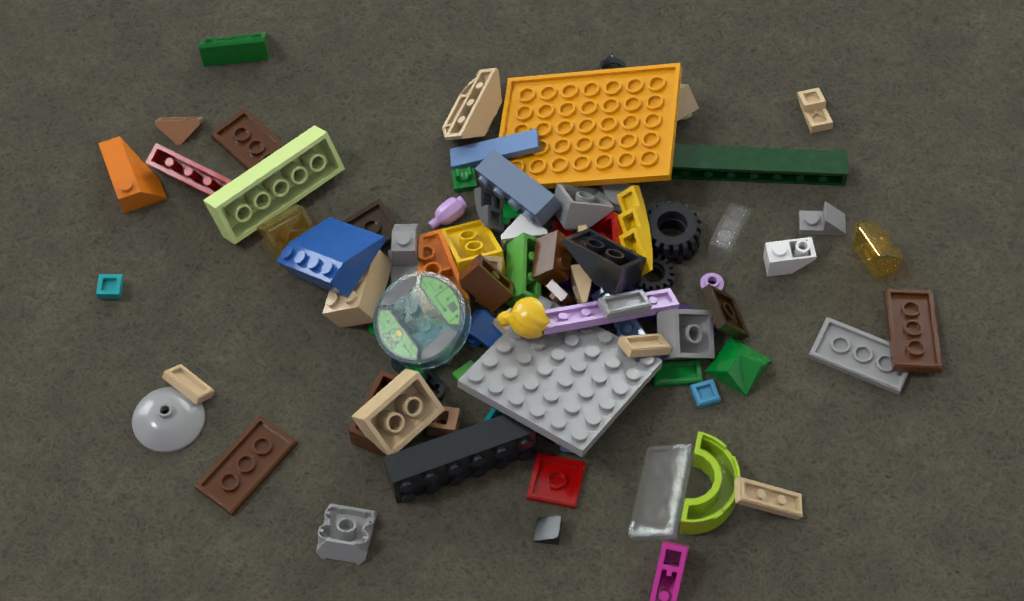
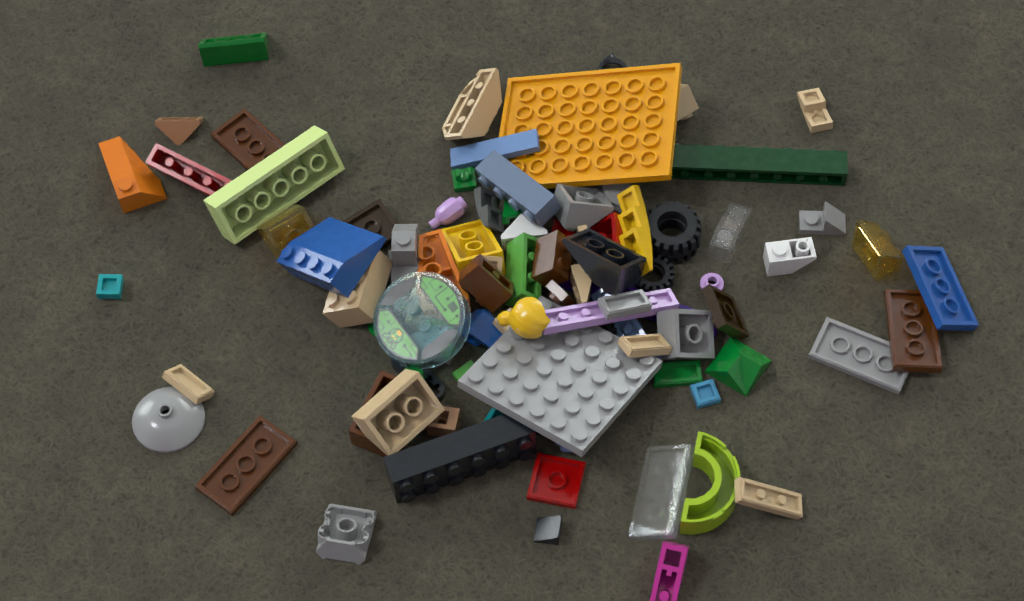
none -> blue plate [902,245,979,331]

